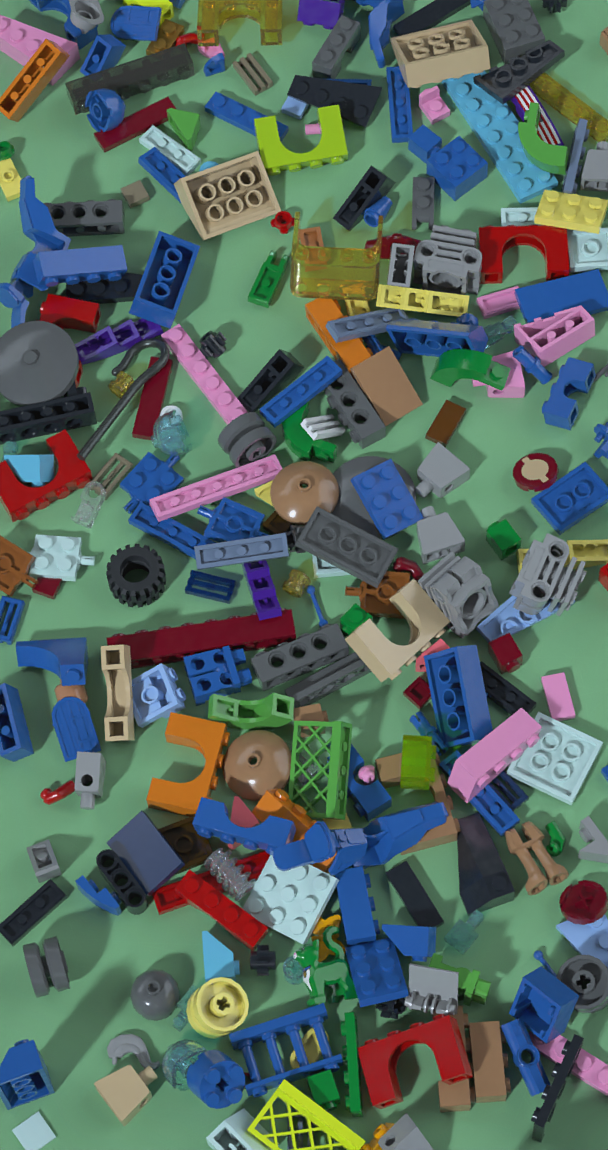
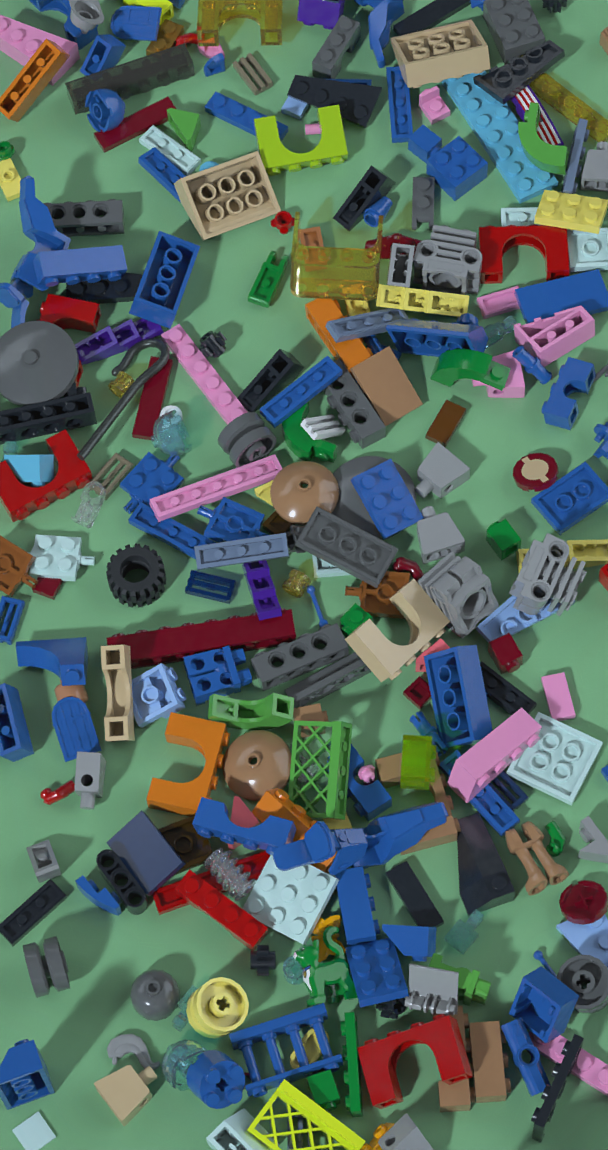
dark tan tile [120,180,150,209] -> none
medium azure slope [202,931,240,982] -> none

